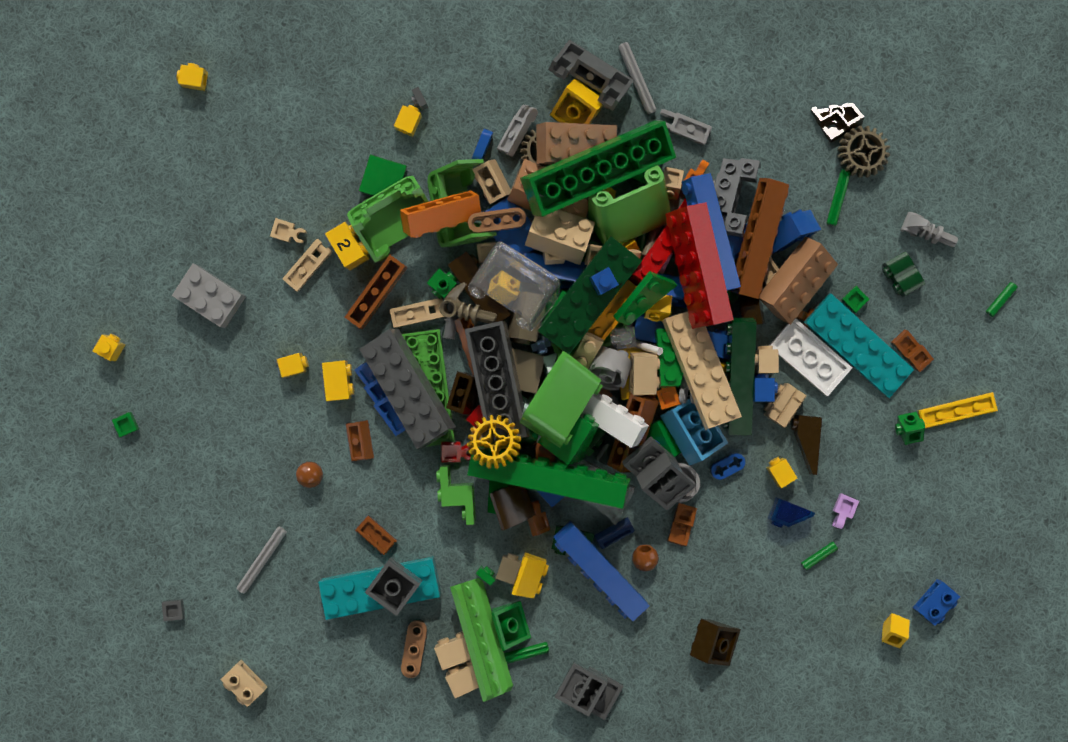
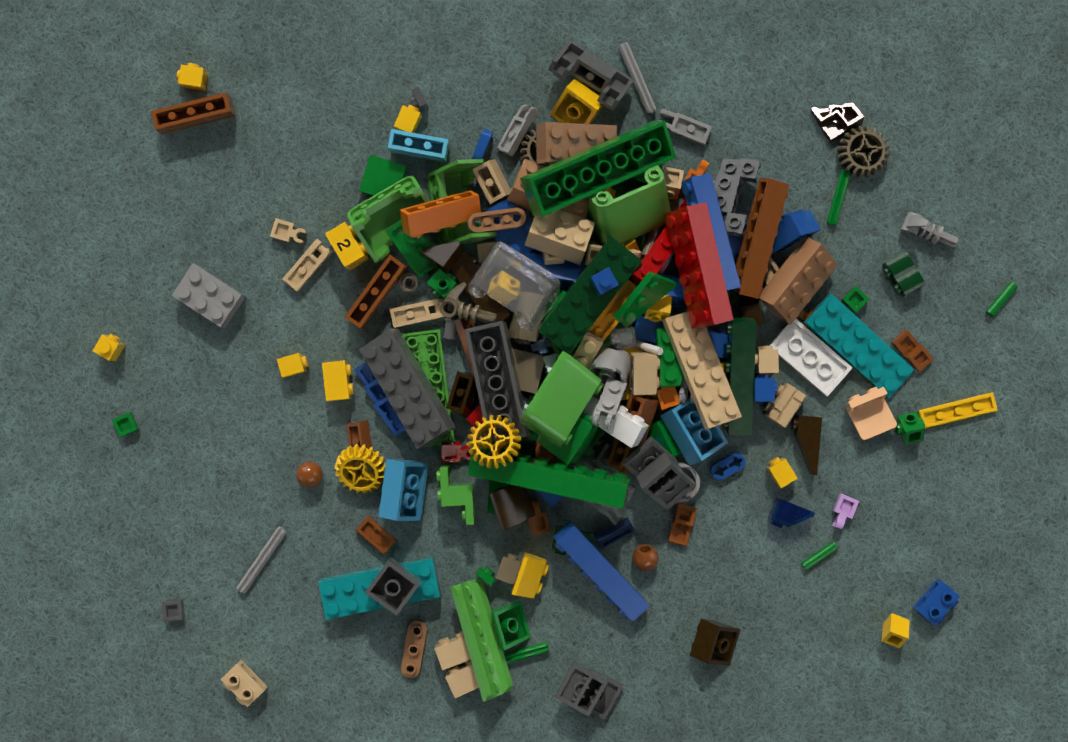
none -> dark orange brick [151,92,236,134]
none -> yellow gear [334,444,386,494]
none -> dark azure brick [379,459,429,521]
none -> green wing [385,220,436,278]
none -> medium azure brick [388,129,450,163]
none -> dark tan plate [399,273,418,292]
none -> dark brown slope [421,241,464,273]
none -> light grey hinge [592,378,627,429]
none -> light nougat bracket [845,387,897,440]

